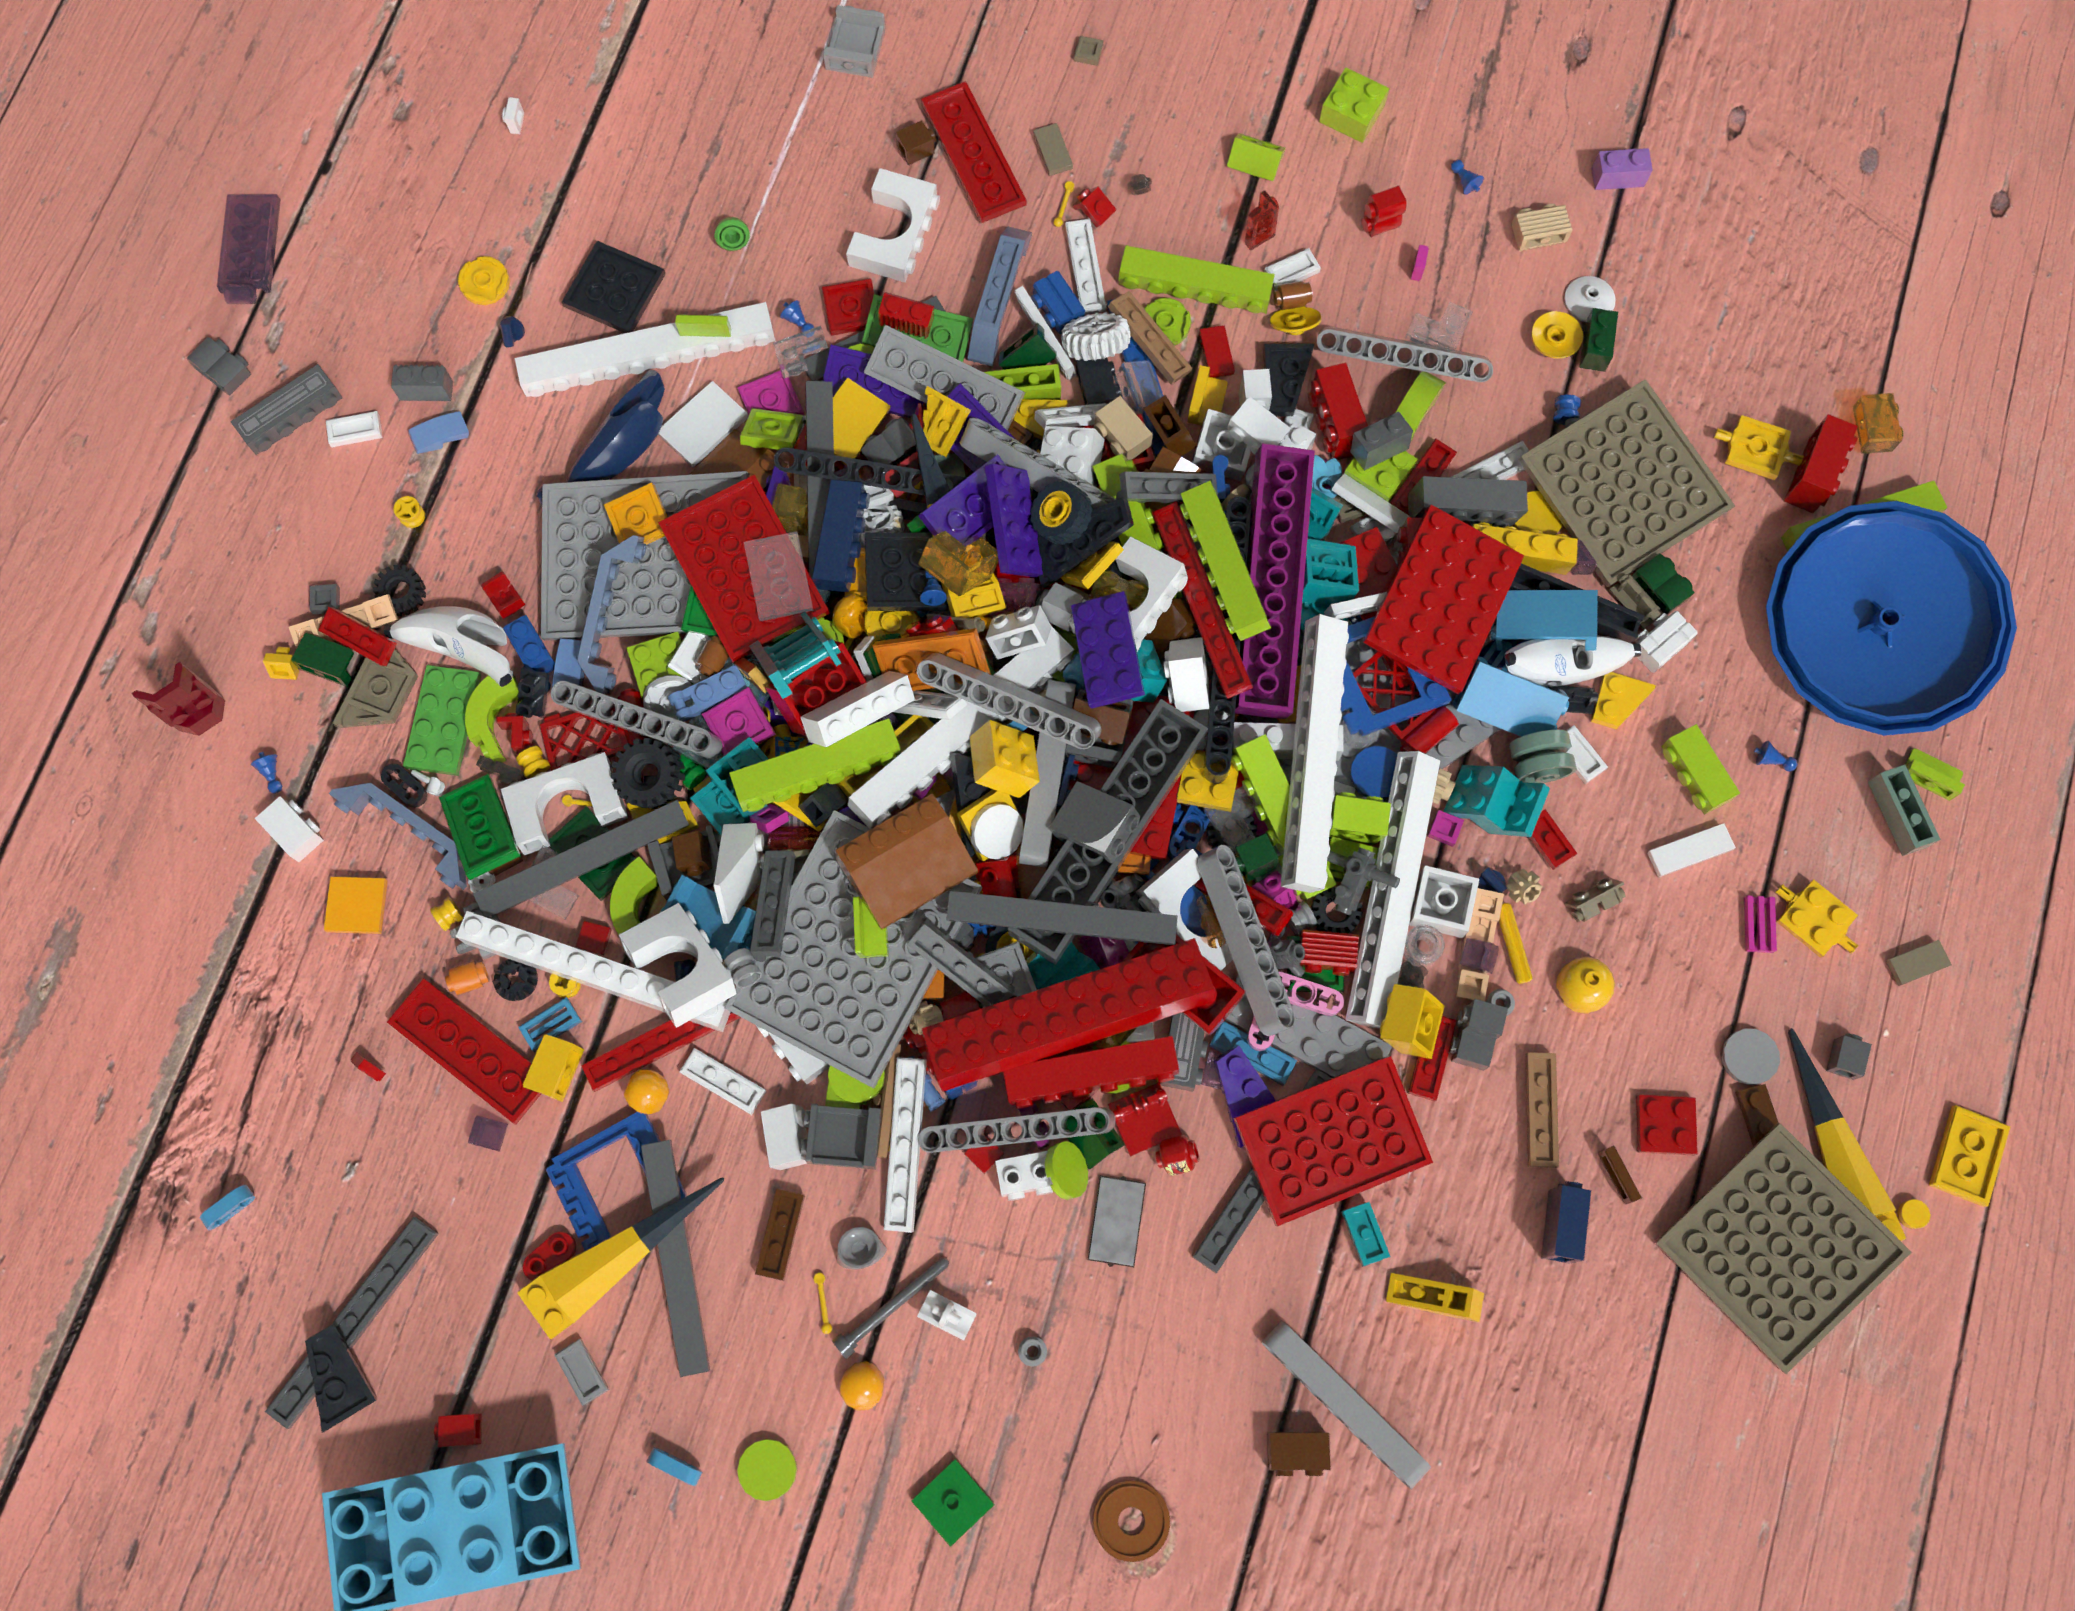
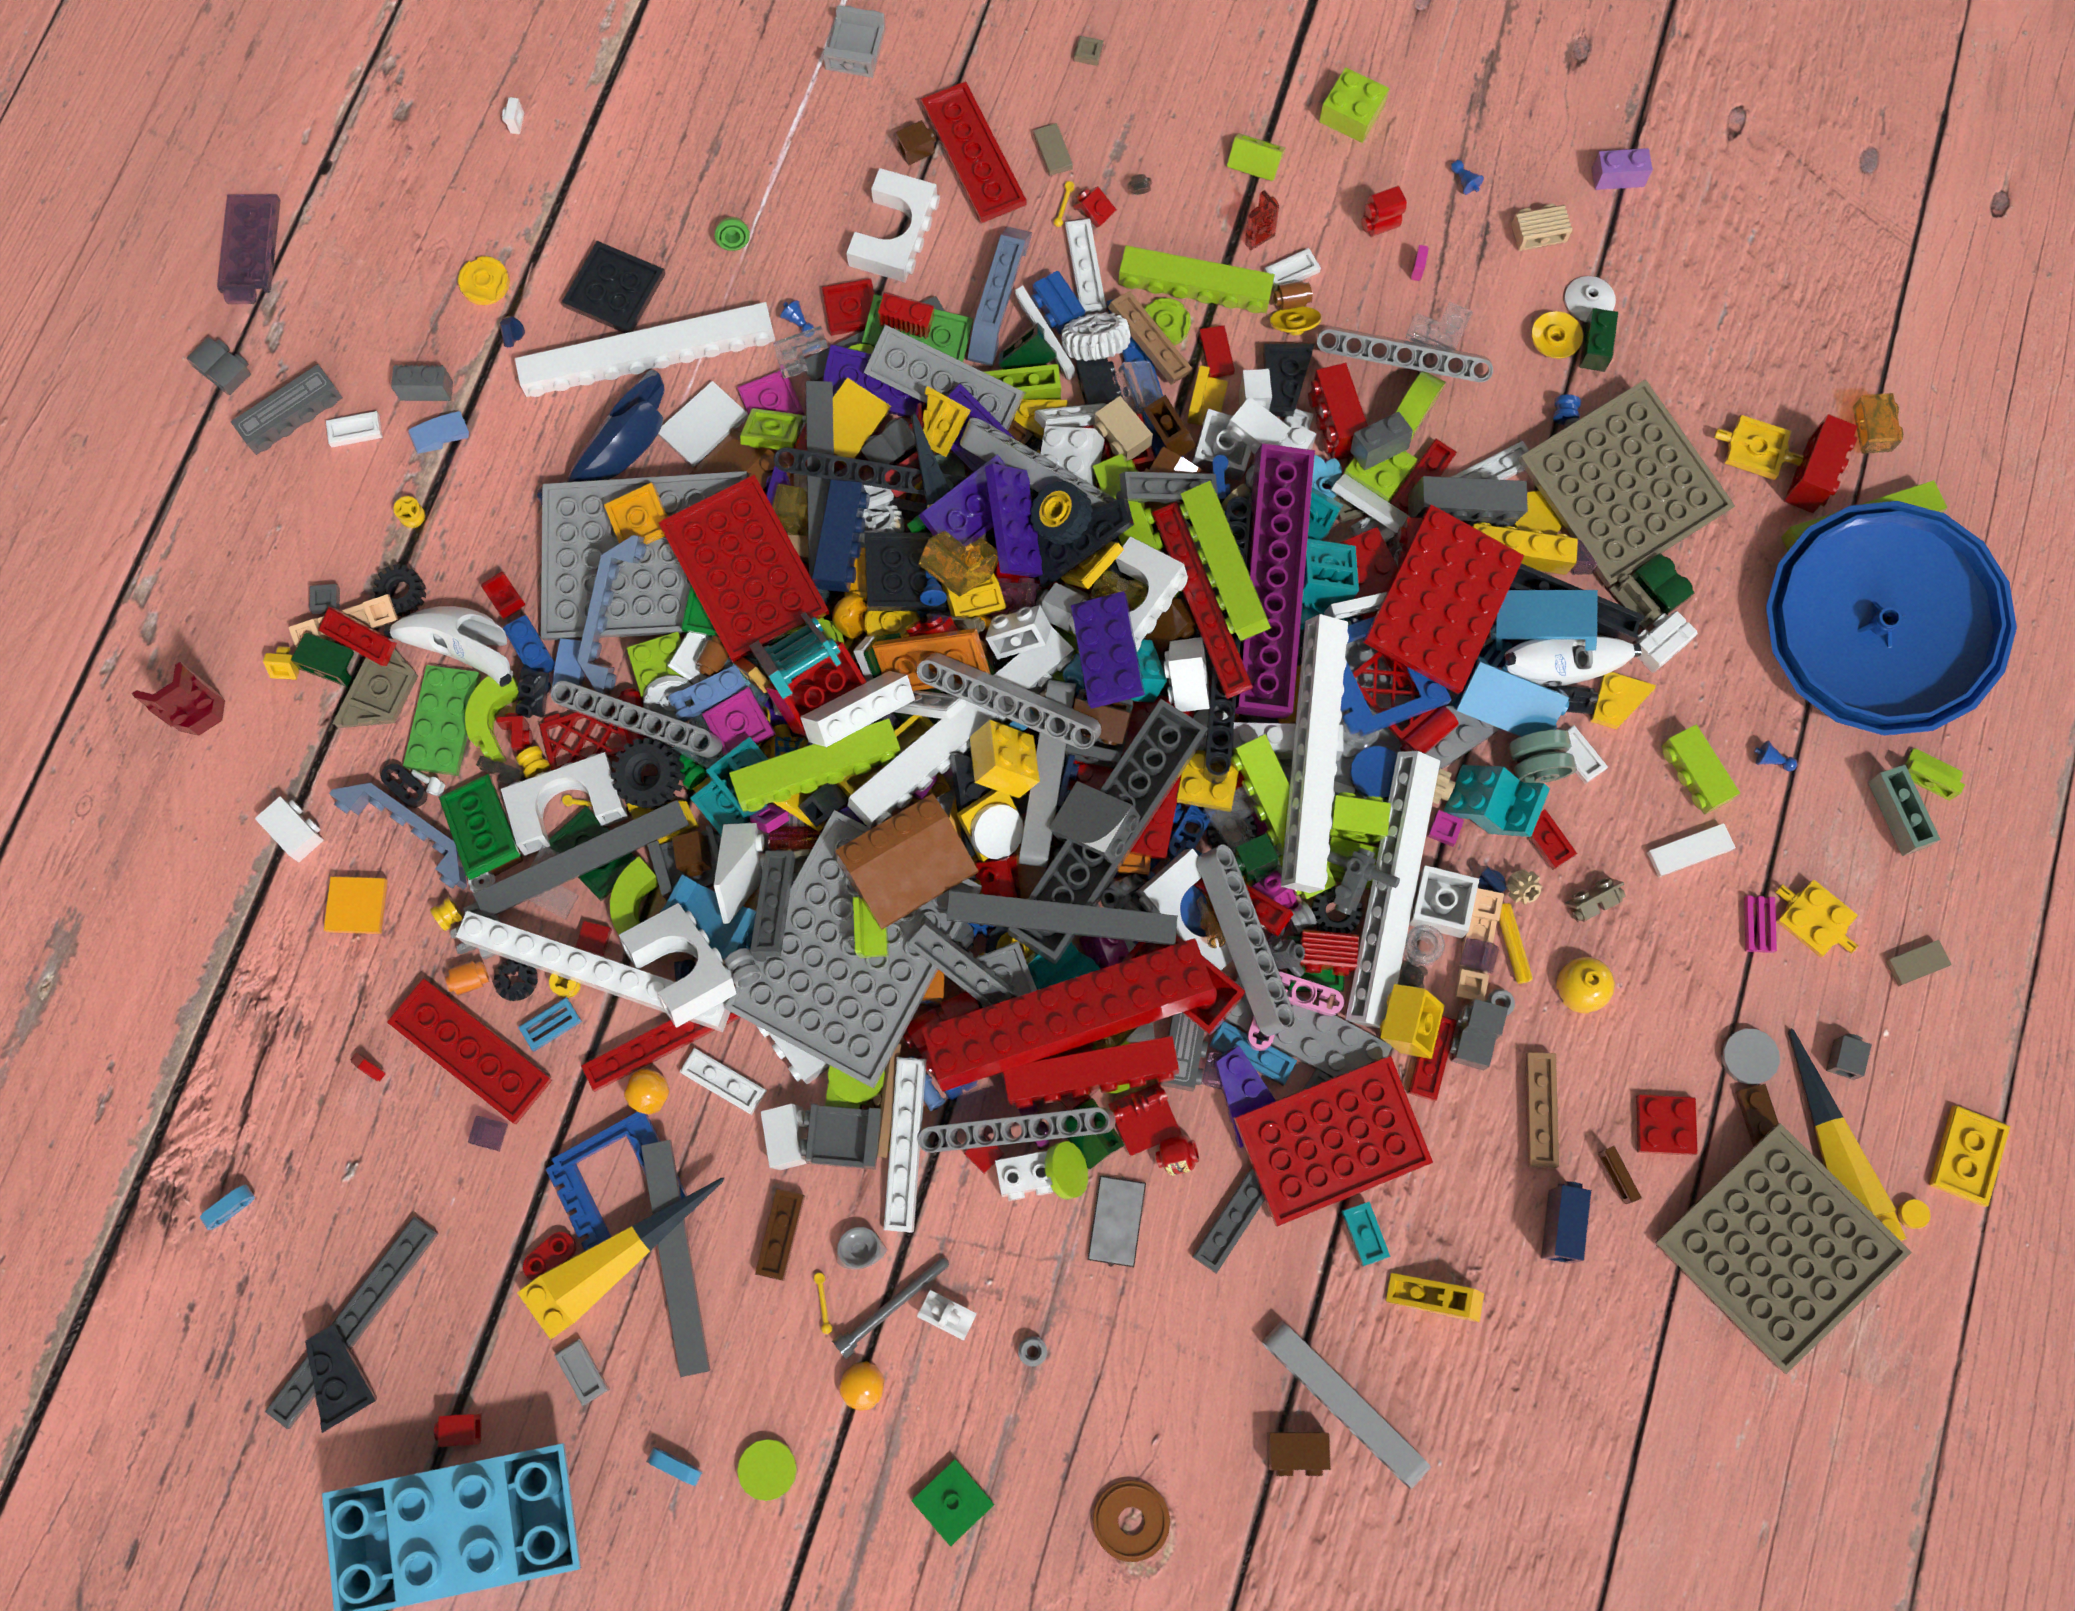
blue piece [251,752,283,794] -> none
yellow panel [523,1034,584,1102] -> none
lime tile [675,315,731,337] -> none
clear tile [744,532,814,621] -> none
tan gear [909,1001,943,1037] -> none

